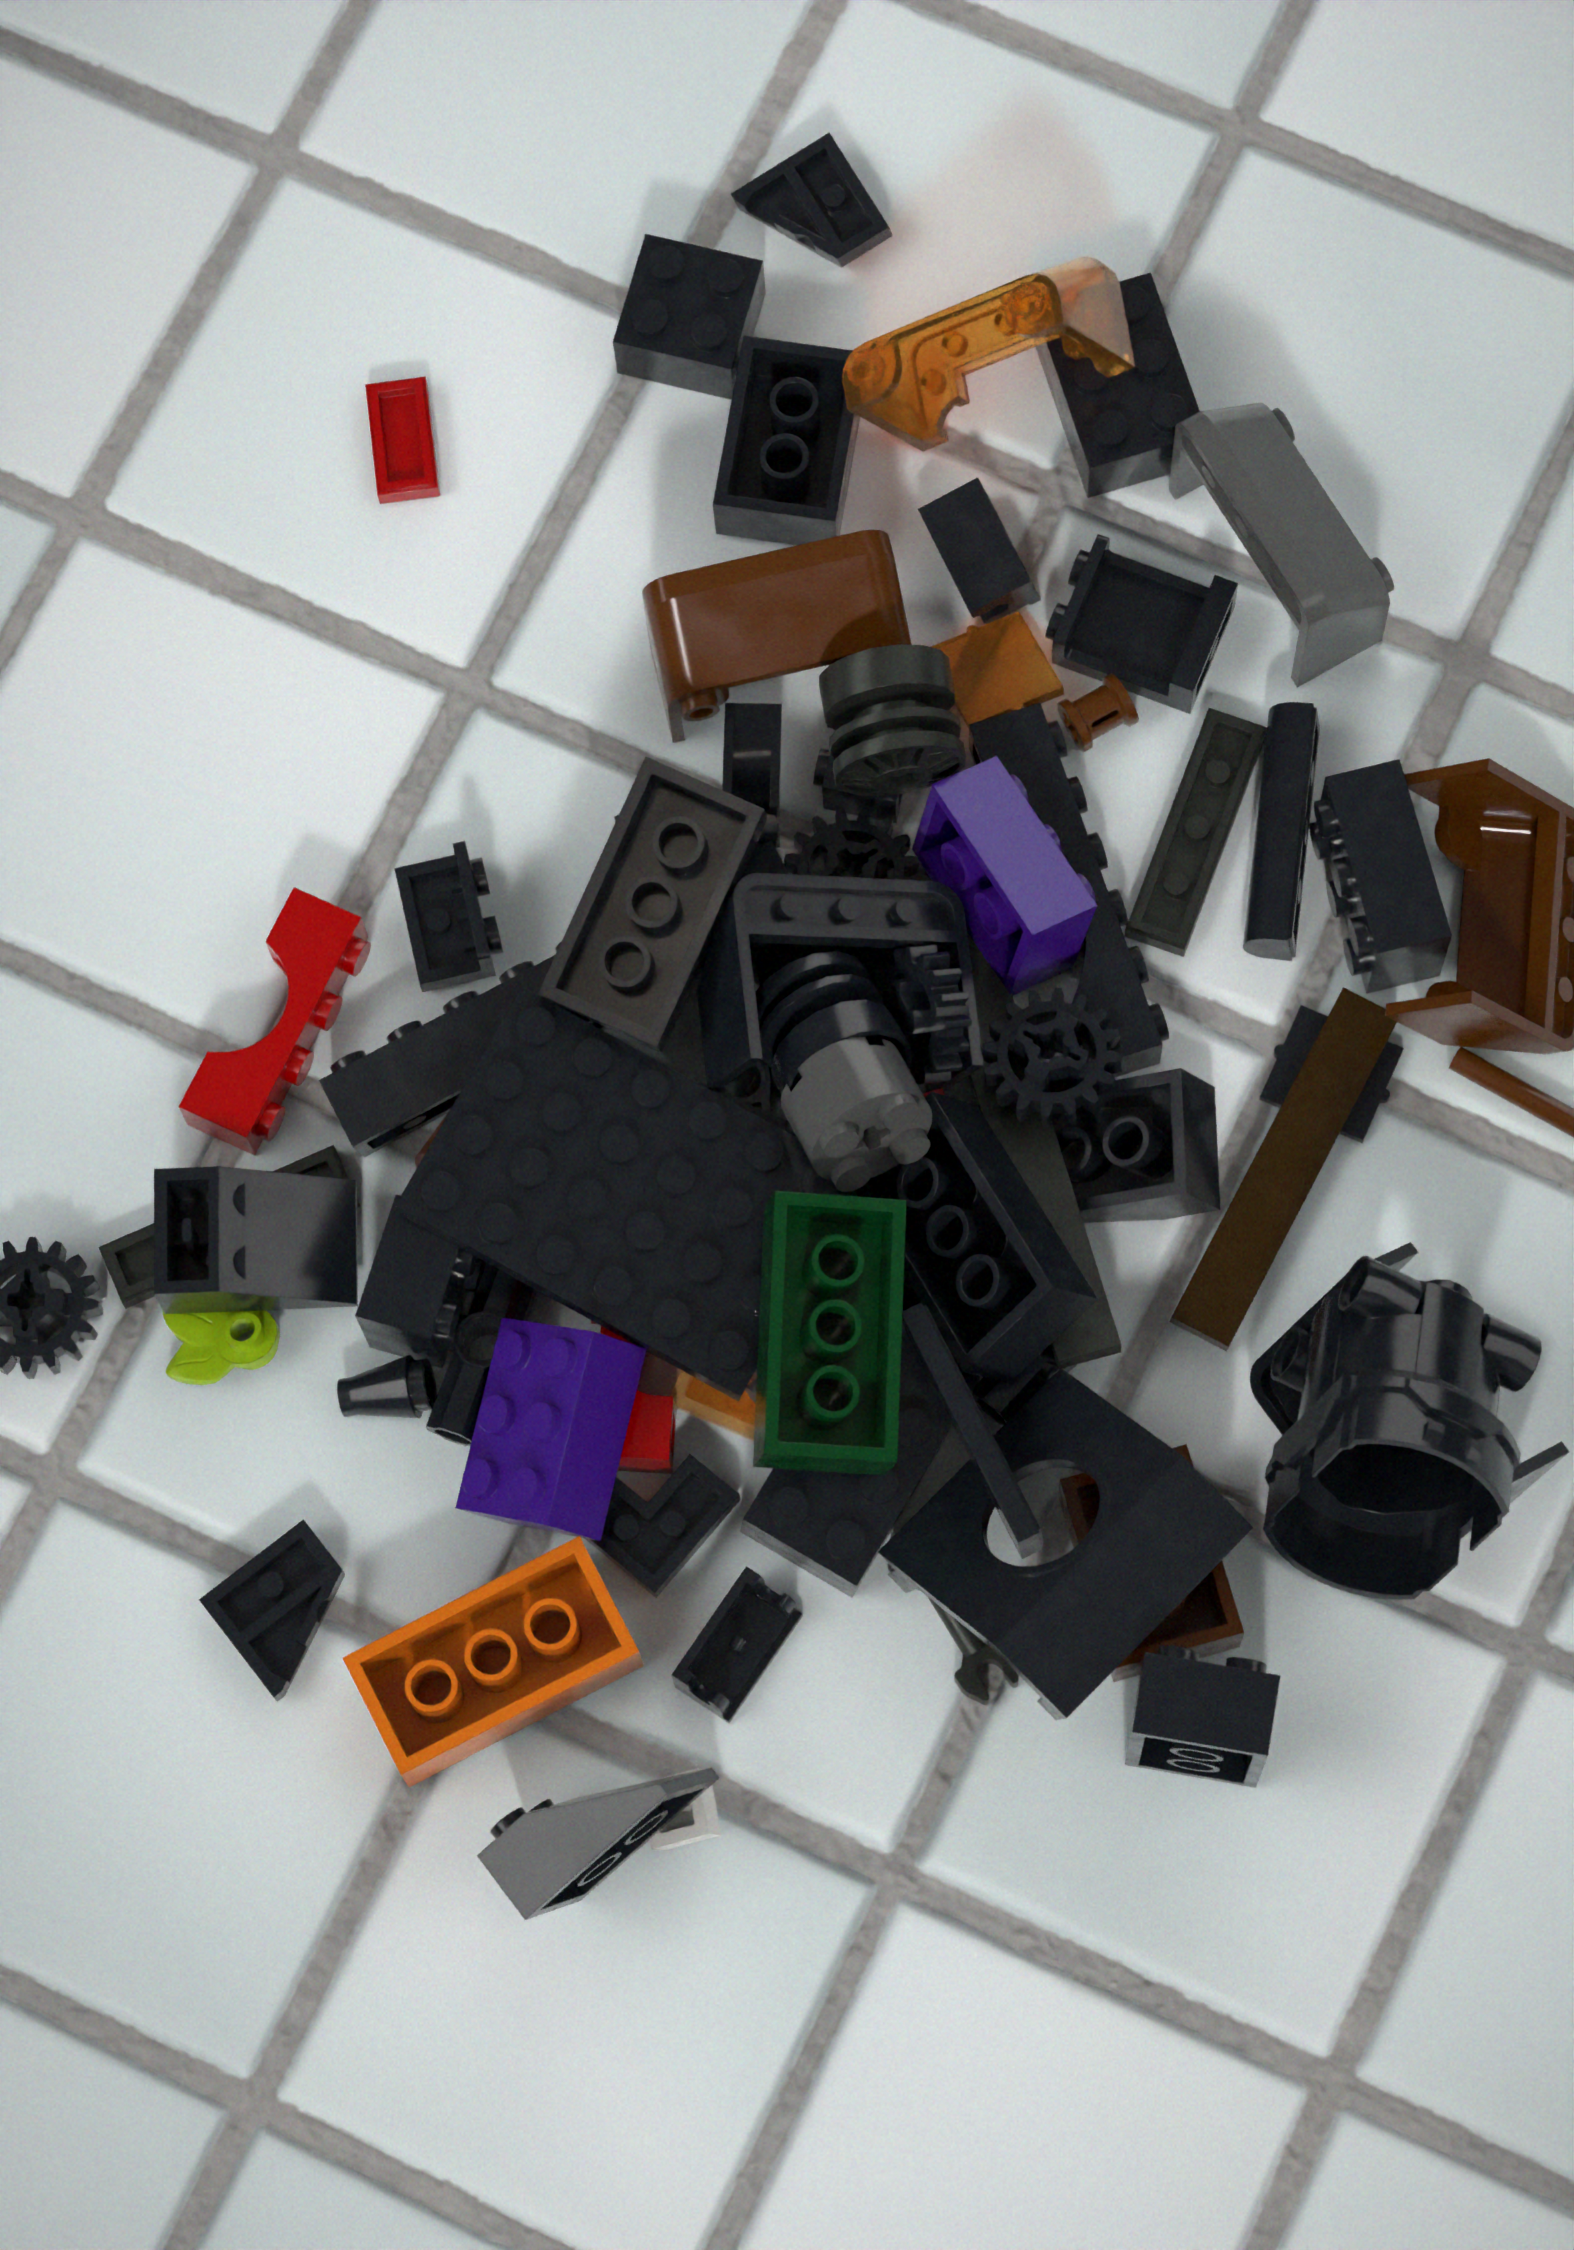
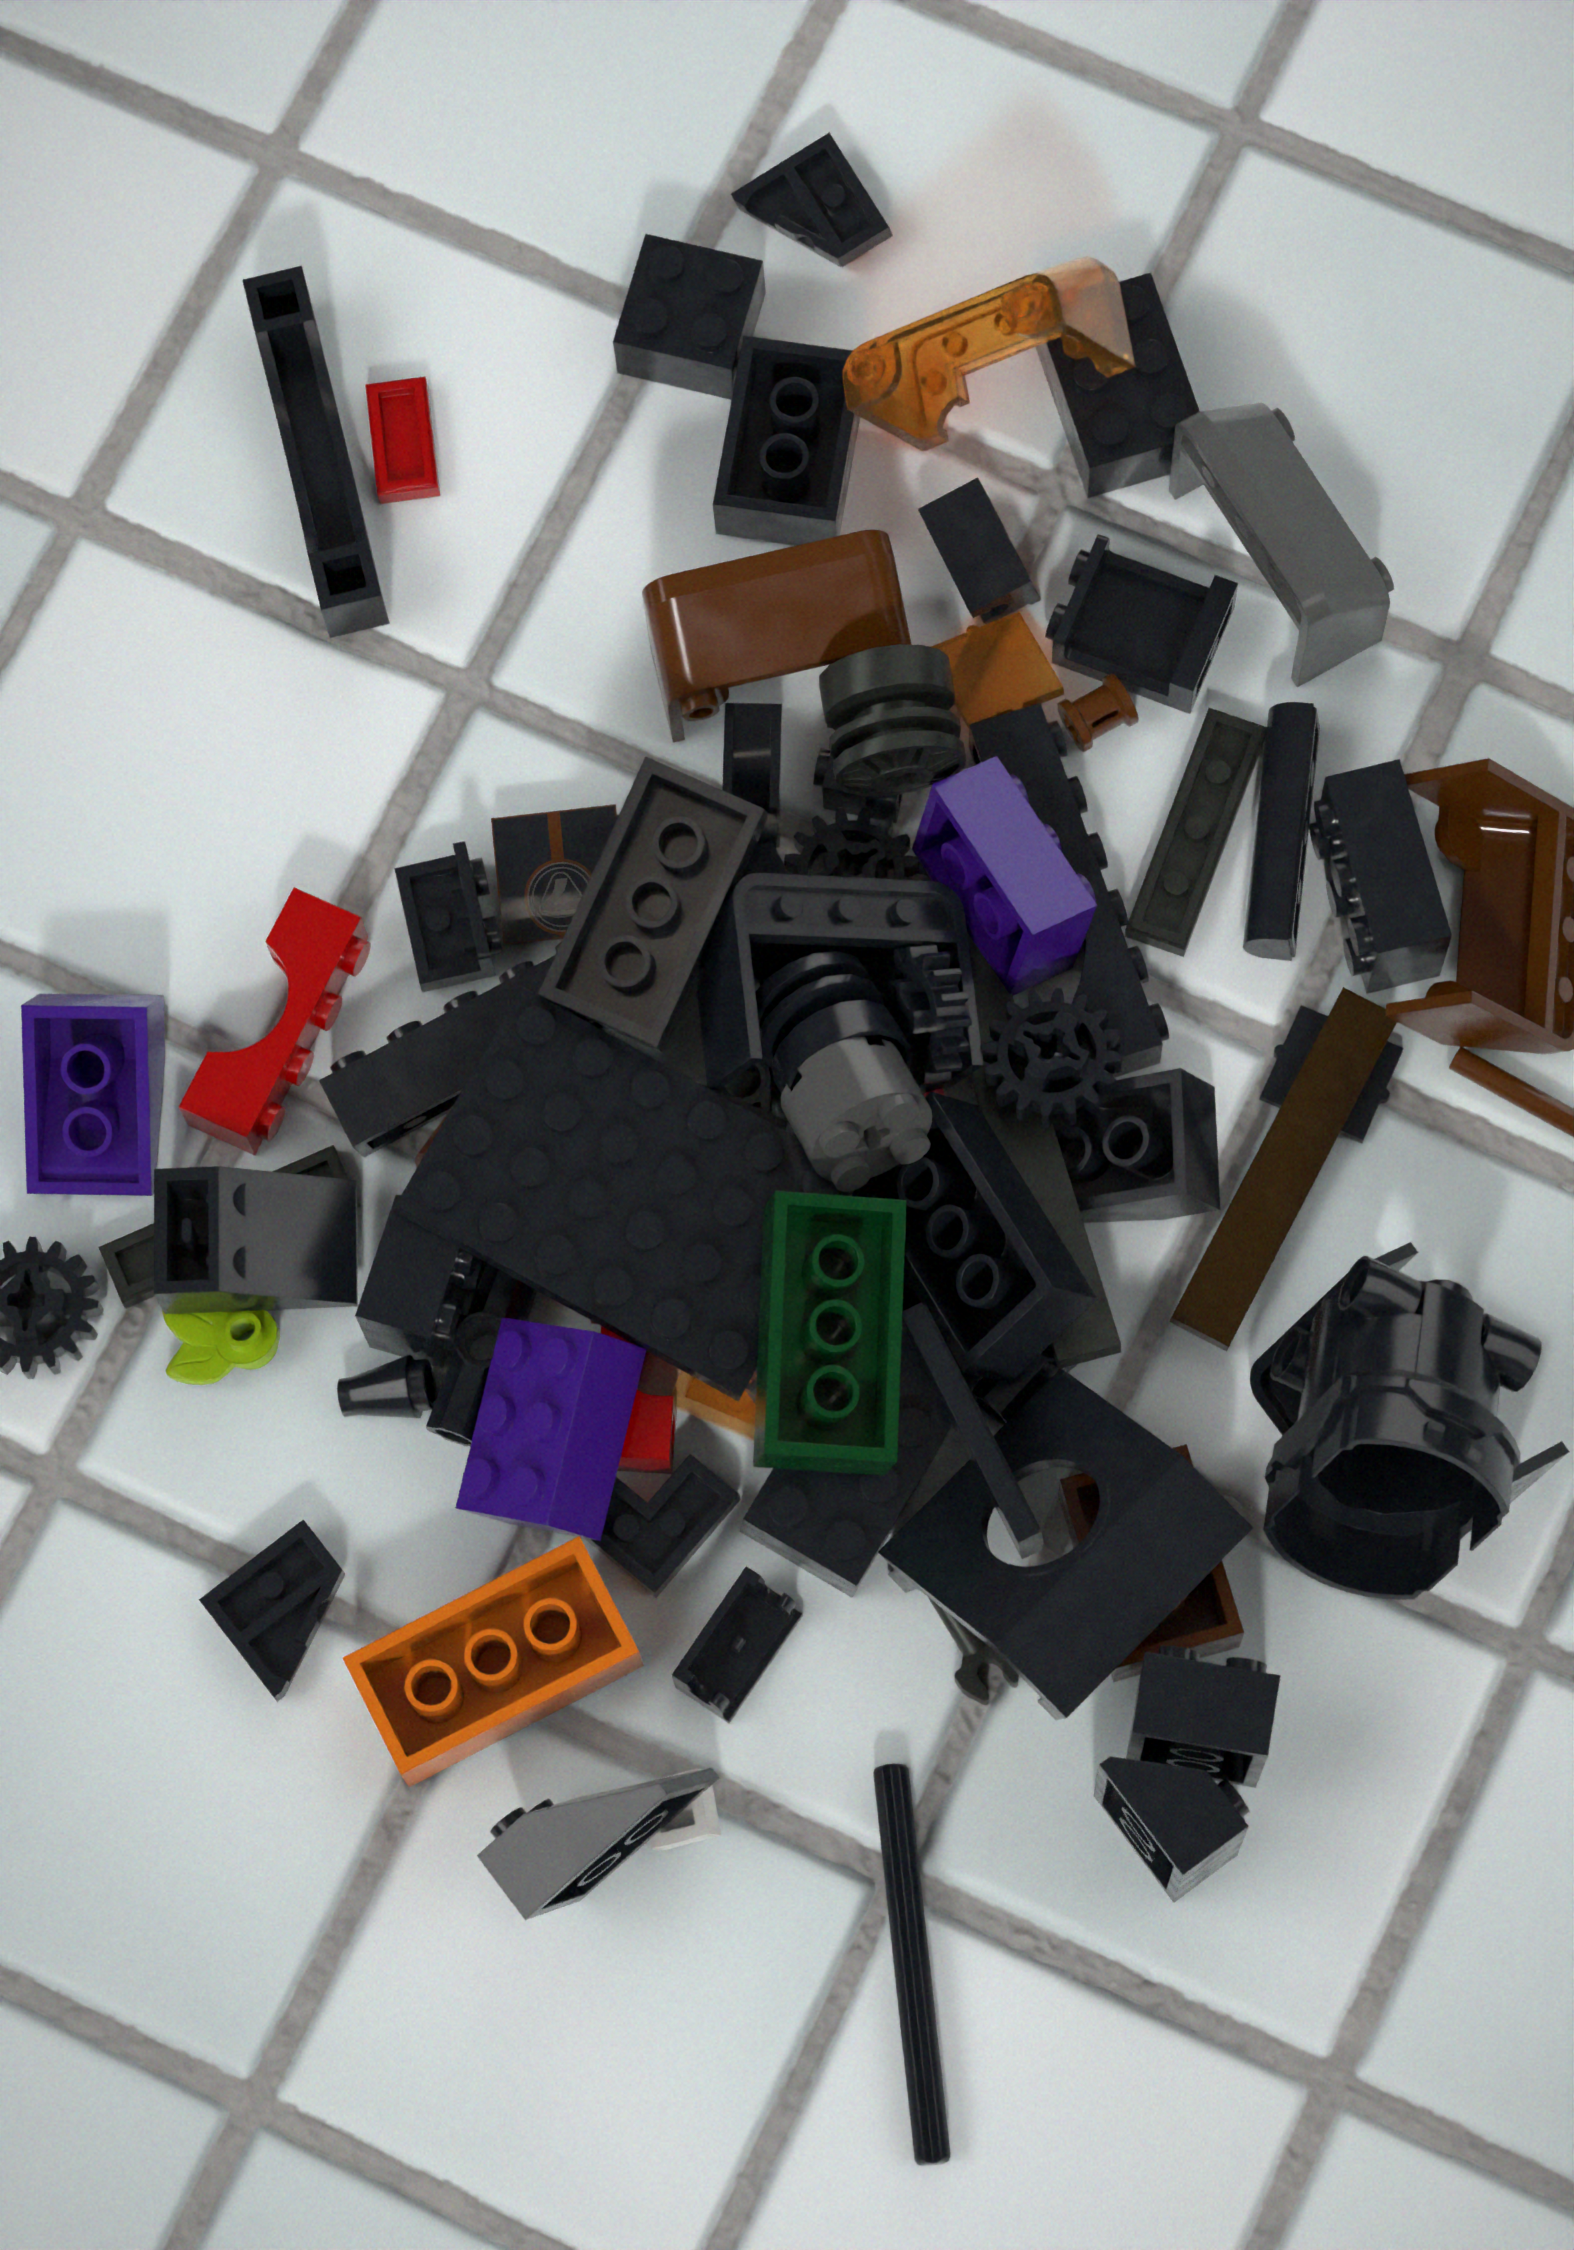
none -> dark purple slope [21,994,165,1196]
none -> black arch [242,266,390,638]
none -> black slope [491,804,617,945]
none -> black axle [873,1764,951,2166]
none -> black slope [1093,1756,1249,1903]

